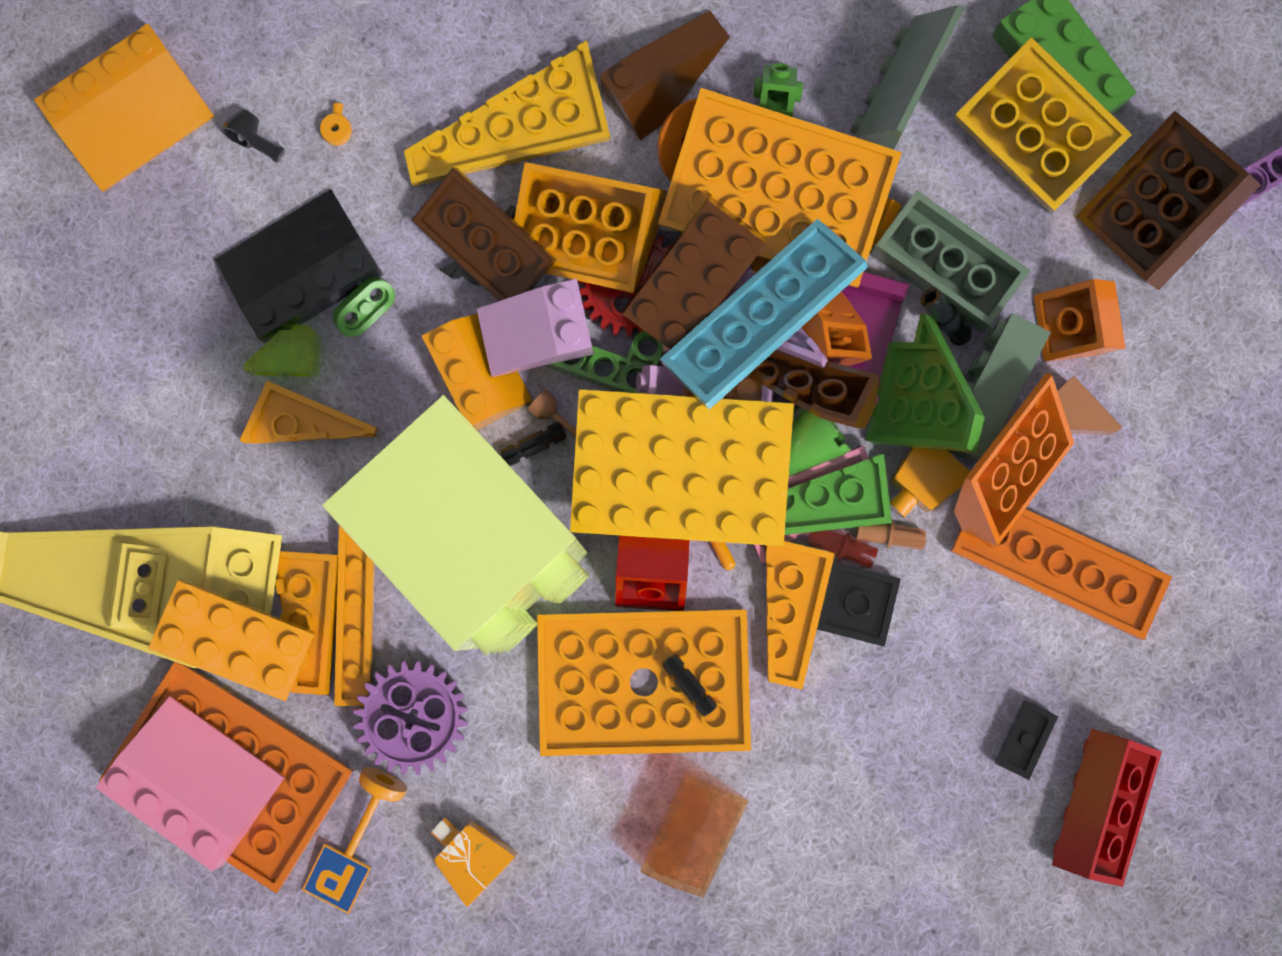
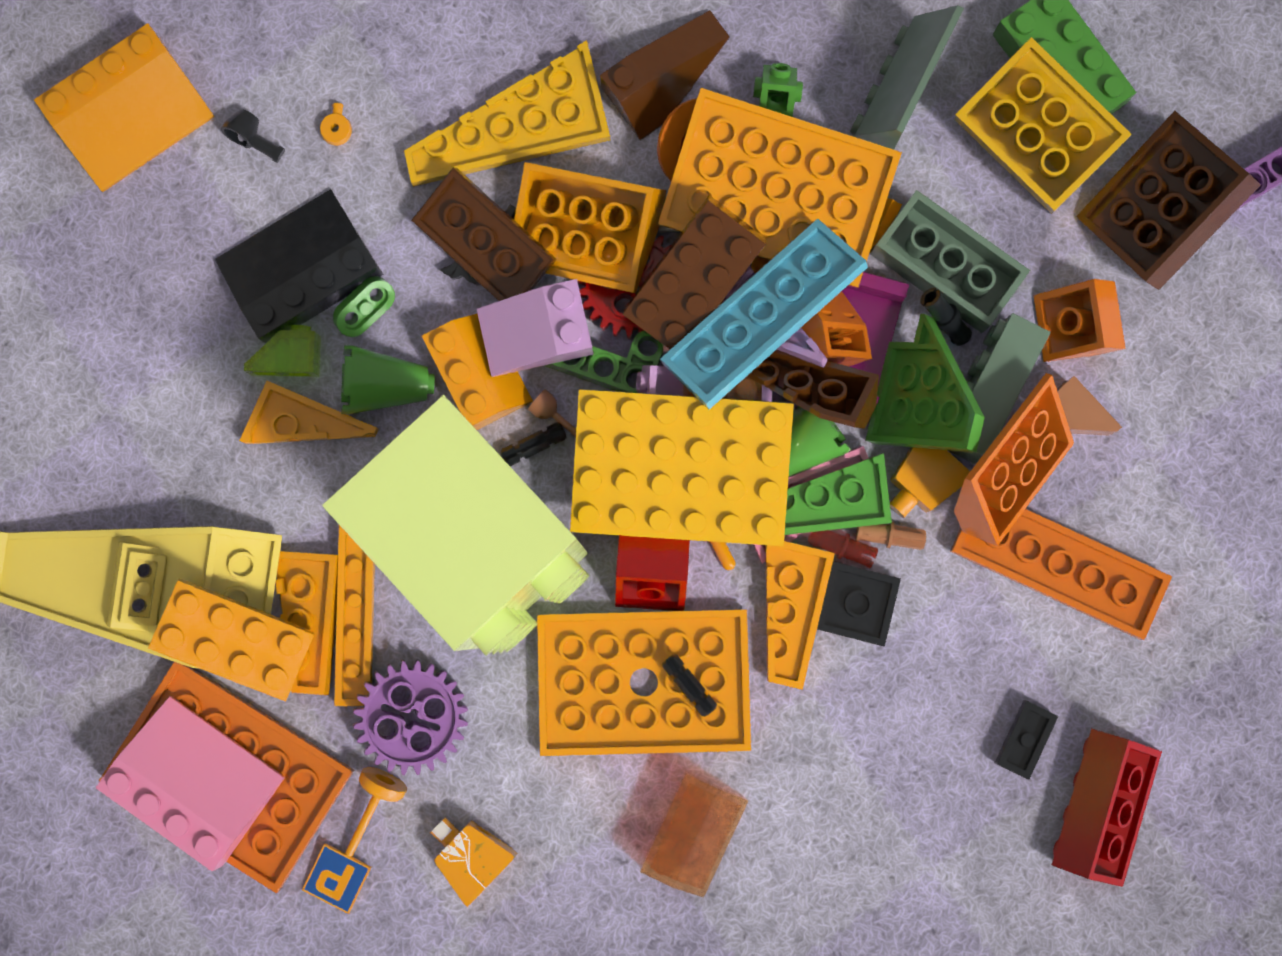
none -> bright green cone [341,345,435,414]

